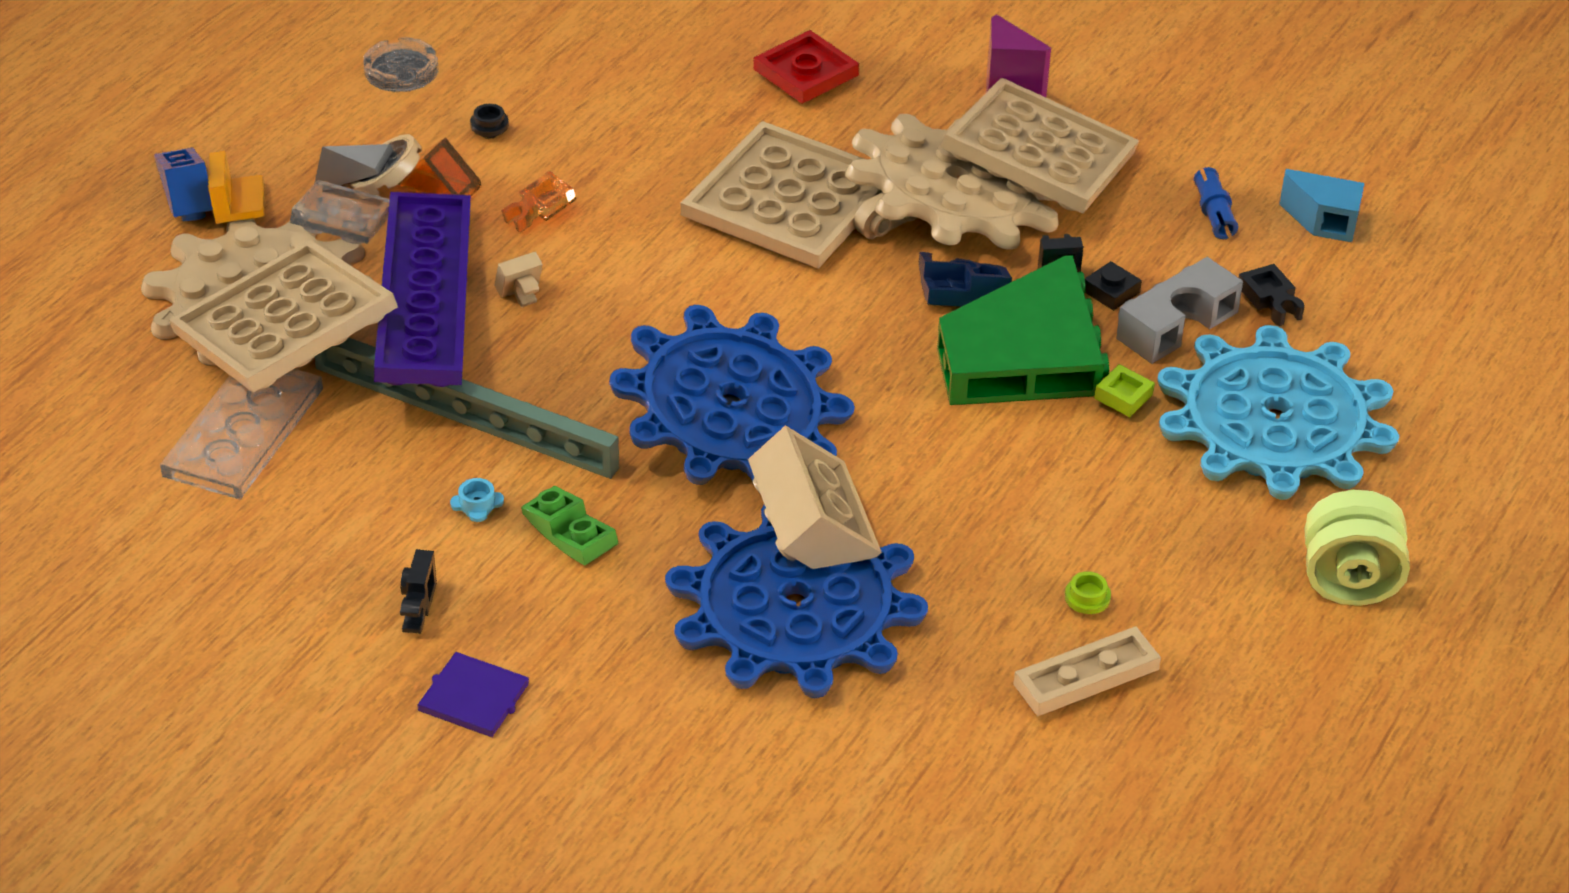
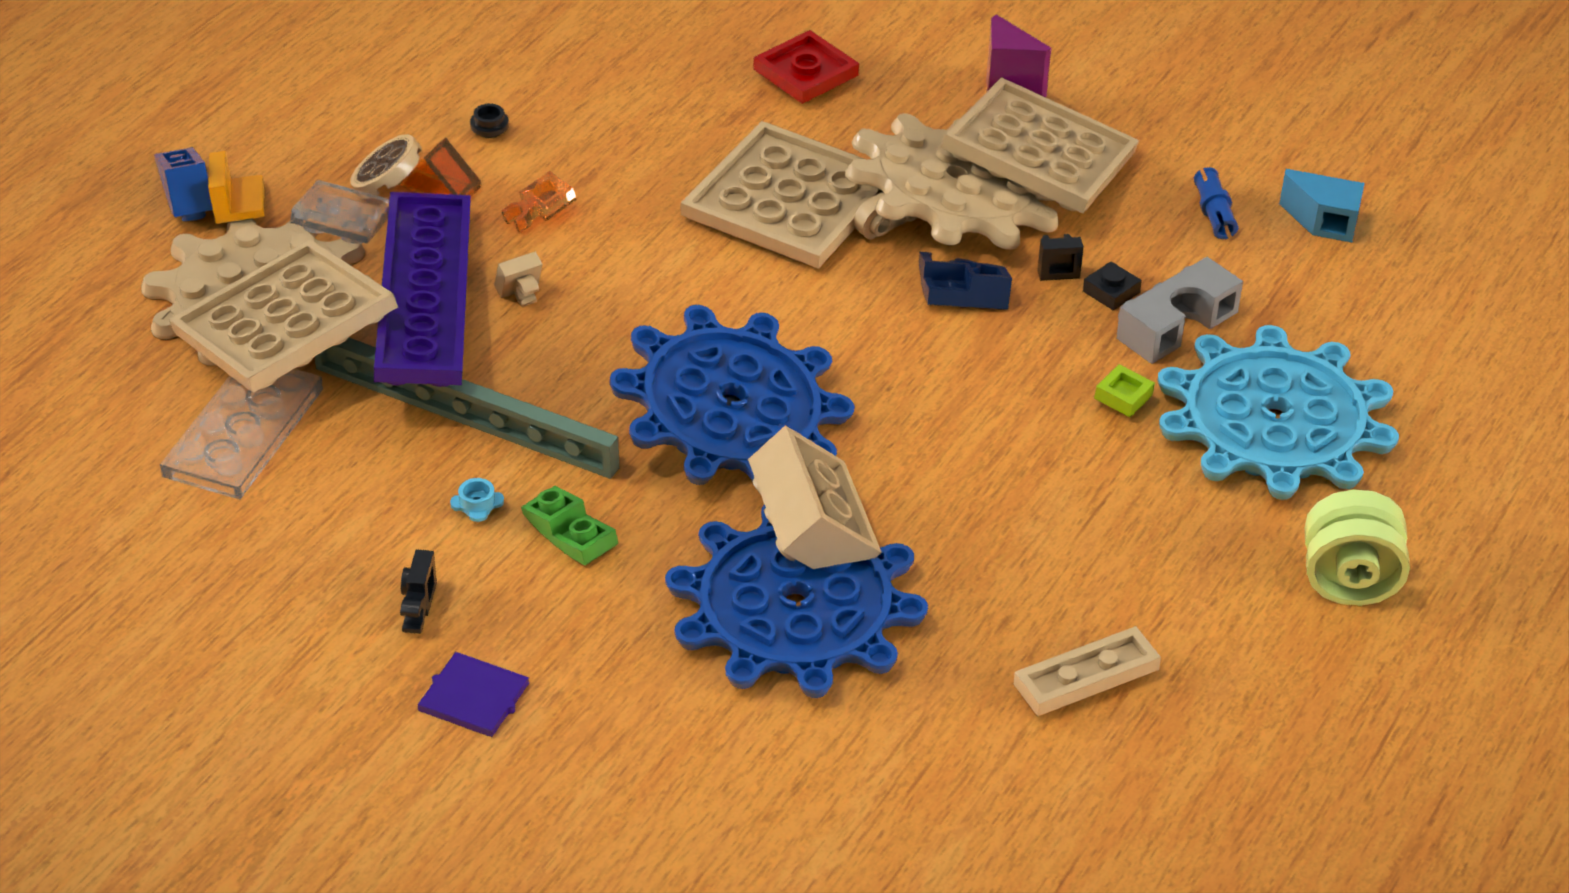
light grey slope [314,144,394,191] -> none
clear tile [363,37,438,92] -> none
green slope [937,255,1109,405] -> none
lime plate [1065,571,1111,614] -> none
black plate [1239,264,1305,326] -> none

